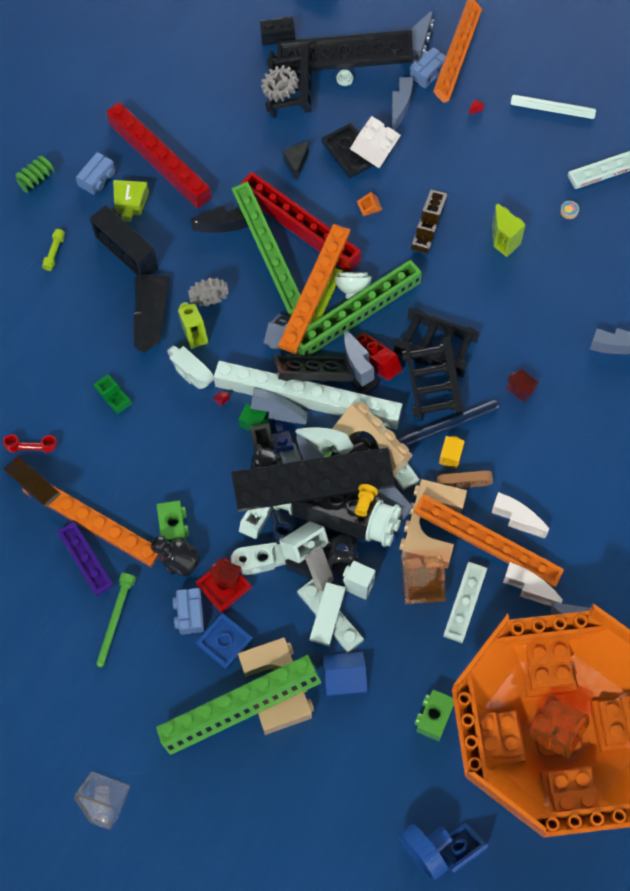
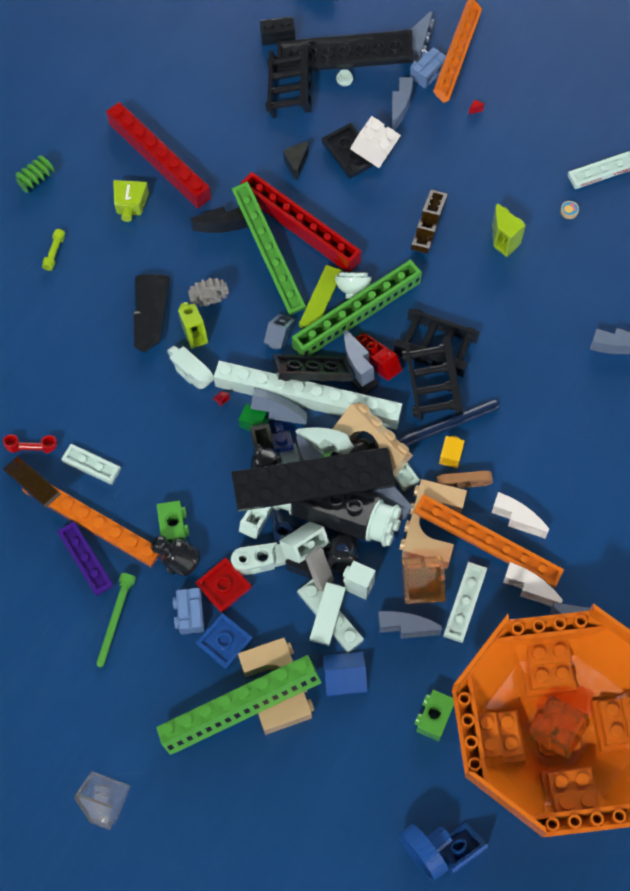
medium blue brick [76,152,115,195] -> none
black brick [90,205,159,275] -> none
green slope [93,374,132,415] -> none
clear red brick [210,558,242,591] -> none
light grey gear [261,65,299,102] -> none
orange plate [278,224,350,354] -> none
yellow pin [354,484,378,517] -> none
orange slope [357,192,383,216] -> none
clear red brick [507,369,538,403] -> none
light aqua axle [511,95,596,119] -> none
none -> light aqua tile [61,444,121,485]
none -> sand blue slope [378,611,442,639]

